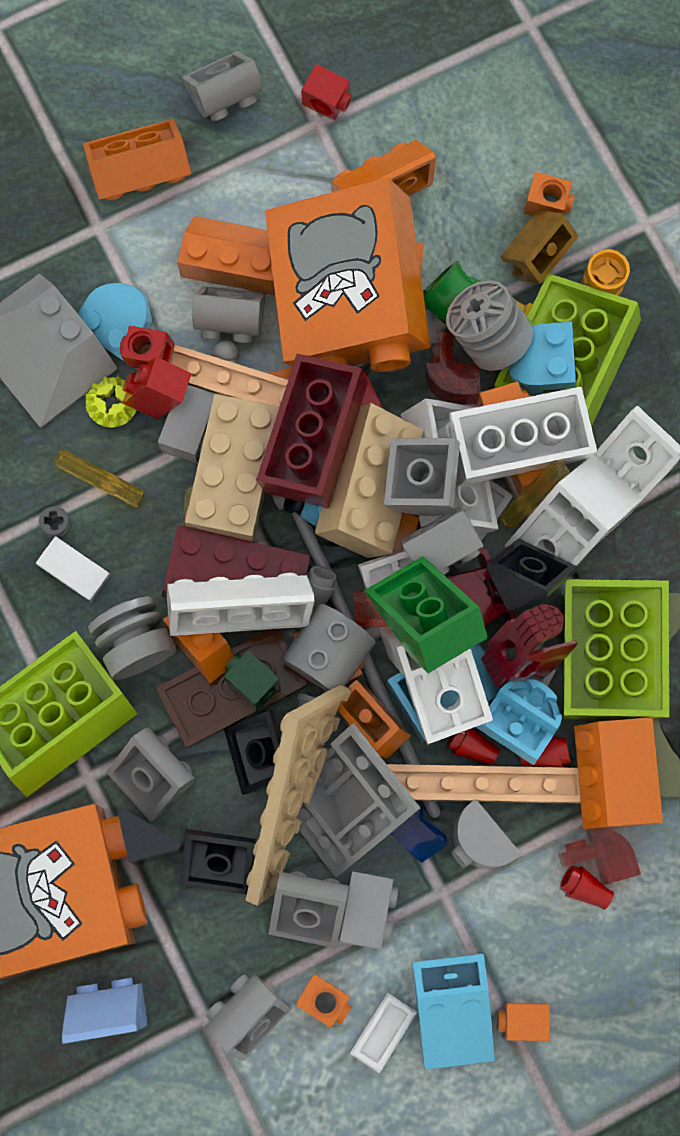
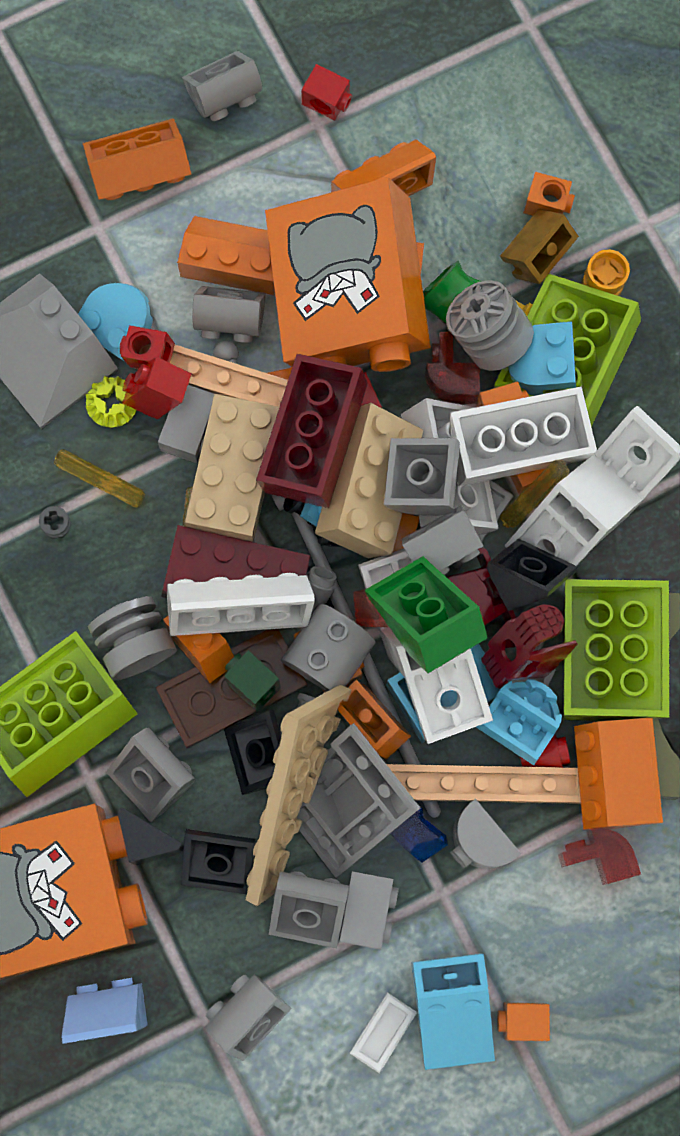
white tile [36,536,111,602] -> none
orange brick [295,973,352,1028] -> none
red cone [447,728,500,766] -> none
red cone [559,865,614,910] -> none

